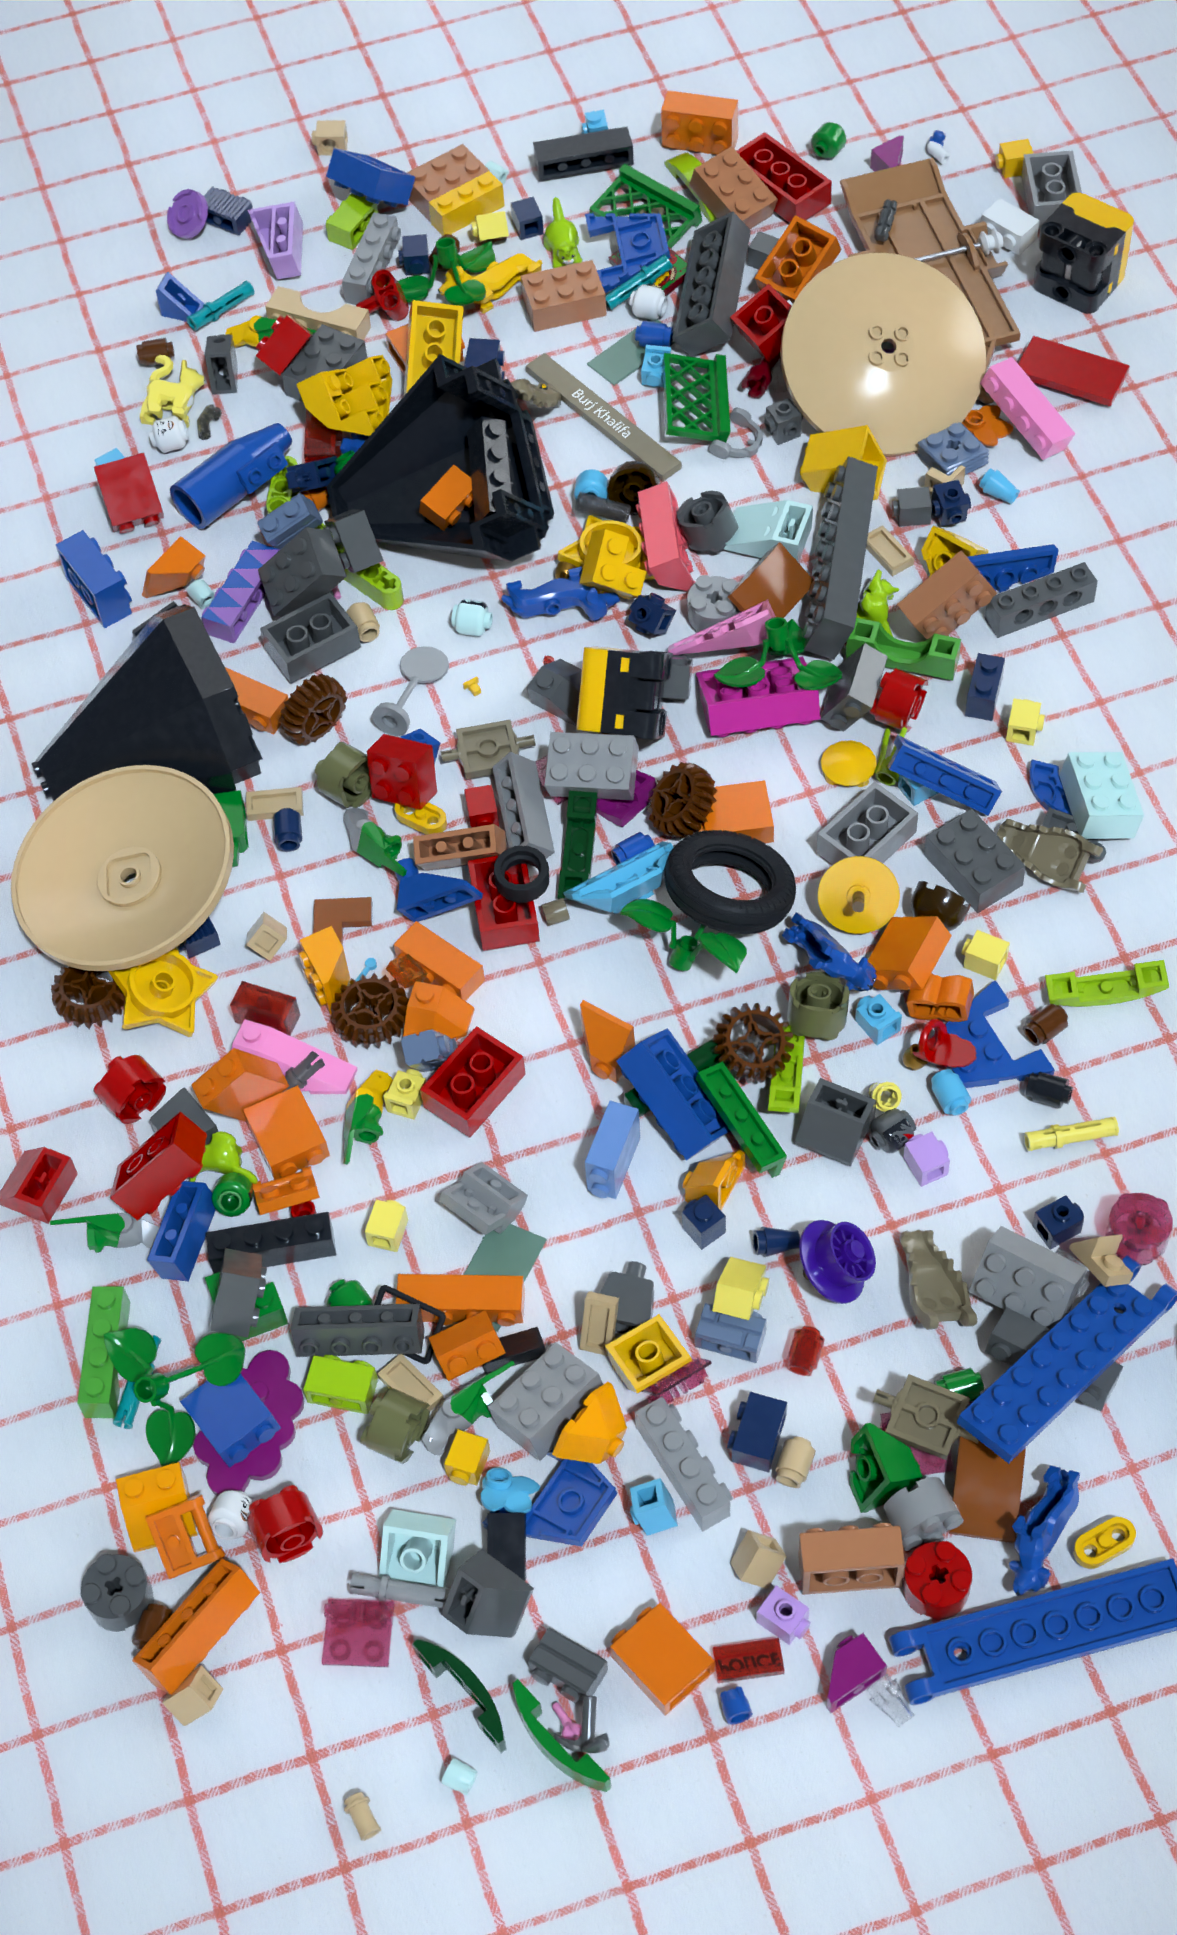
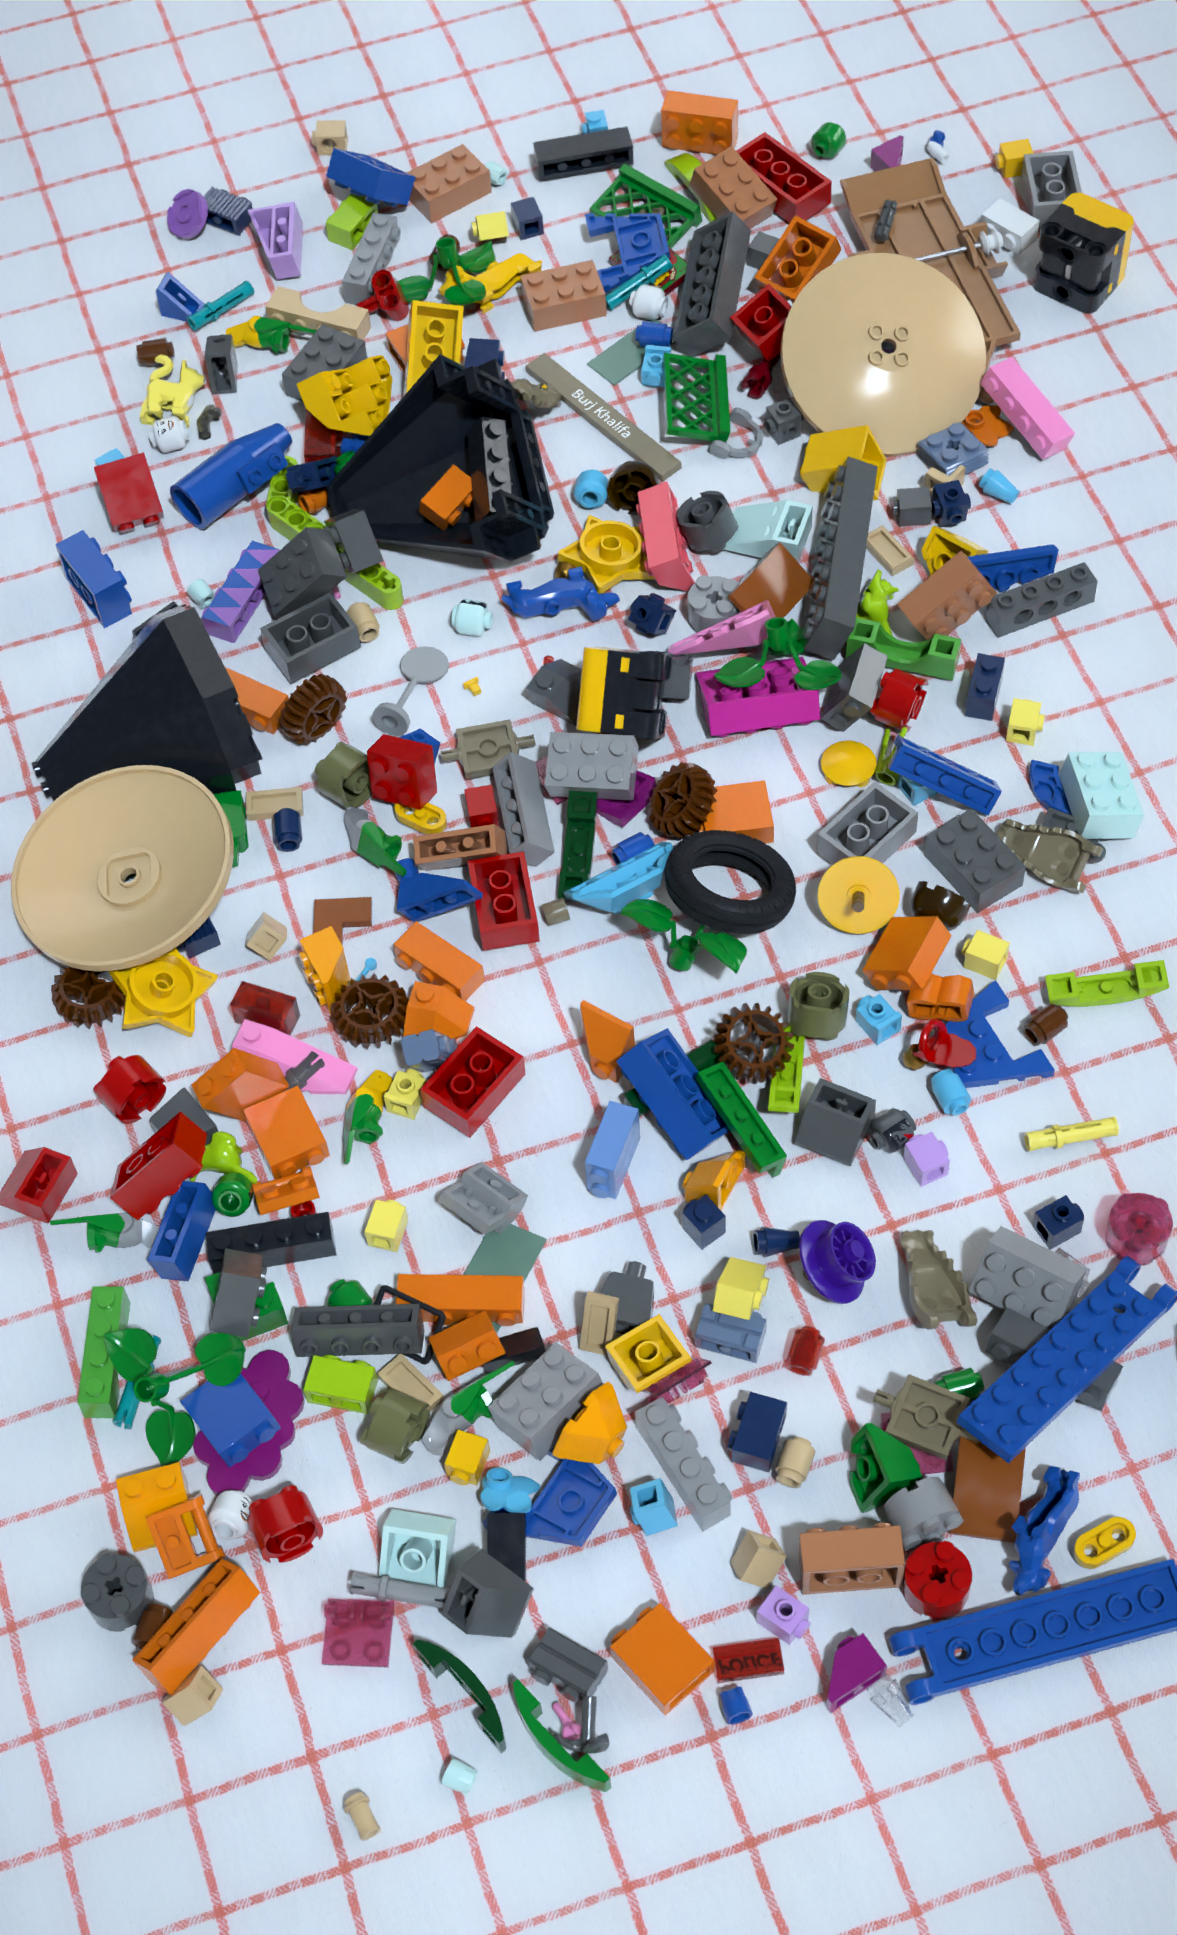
orange slope [142,536,206,598] -> none
red brick [255,315,314,375] -> none
sand blue brick [257,493,323,550] -> none
clear orange plate [386,954,428,989] -> none
dark blue brick [398,234,430,275] -> none
yellow brick [428,171,505,236] -> none
black tyre [494,846,549,903] -> none
lime animal [543,197,583,268] -> none
flat silver piece [575,492,631,523] -> none
yellow brick [579,529,646,599] -> none
blue animal [782,912,877,992] -> none
light yellow cone [869,1082,902,1112] -> none
red tile [1018,335,1130,407] -> none
black brick [1026,1072,1073,1108] -> none
tan slope [1069,1235,1133,1287] -> none

